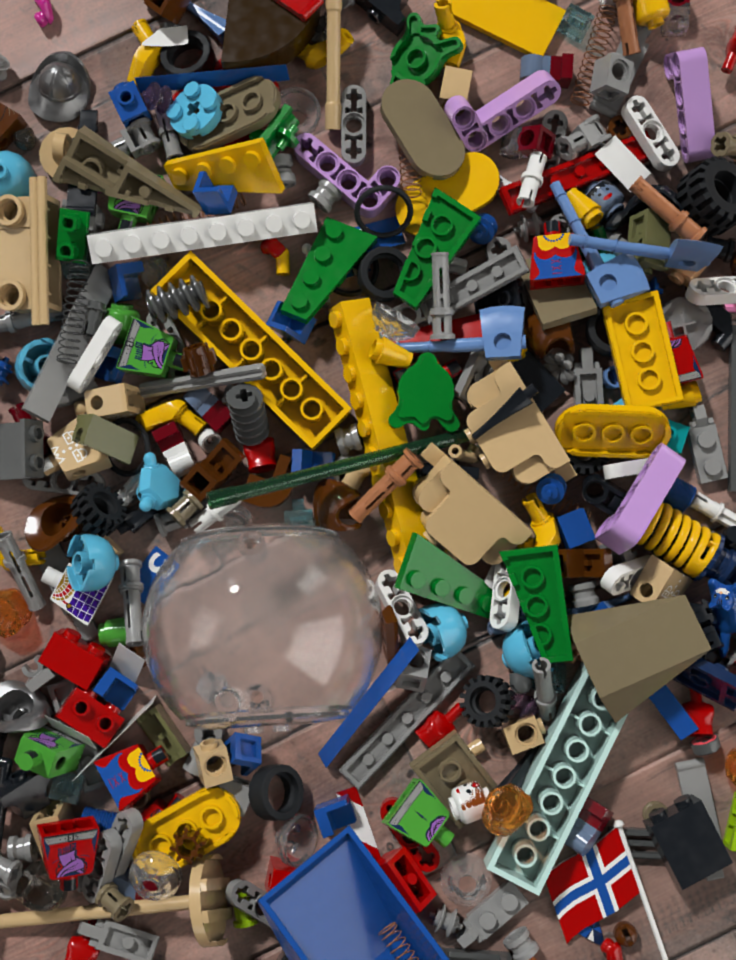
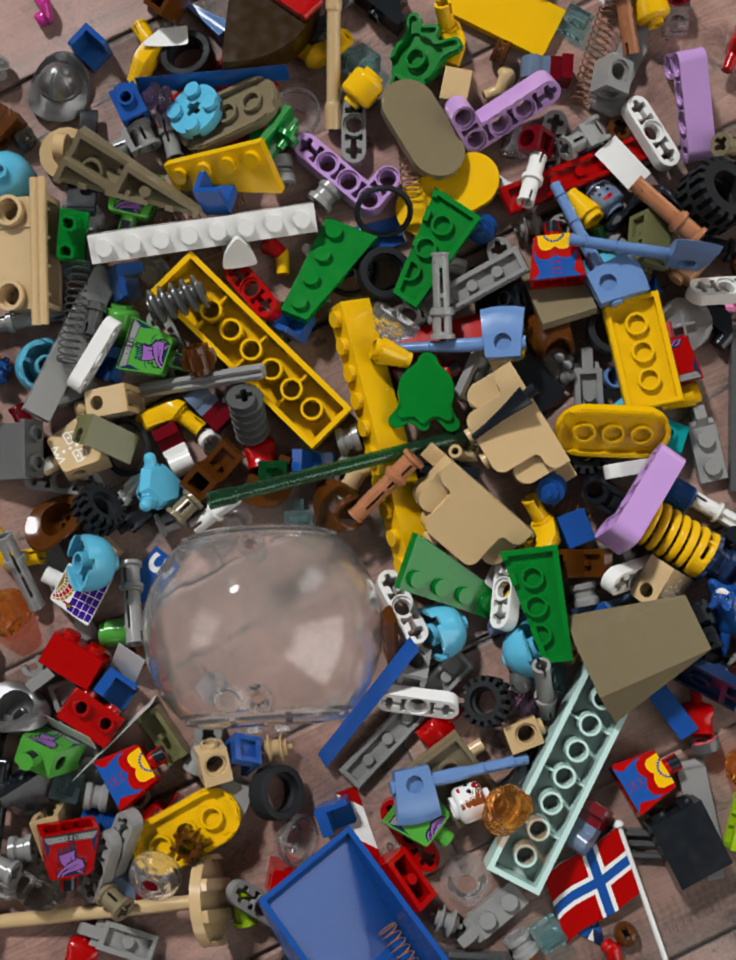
none -> blue panel [68,23,113,74]
none -> light grey wheel [83,781,109,813]
none -> white tile [221,236,257,269]
none -> red beam [224,266,282,322]
none -> dark green tile [258,460,288,490]
none -> tan wheel [261,733,293,763]
none -> clear light blue slope [342,43,381,75]
none -> yellow head [342,65,383,109]
none -> white beam [377,684,459,719]
none -> medium blue piece [389,753,529,826]
none -> tan arm [482,66,516,104]
none -> reddish brown bush [489,37,512,66]
none -> clear light blue tile [529,913,568,955]
none -> torso [608,750,683,817]

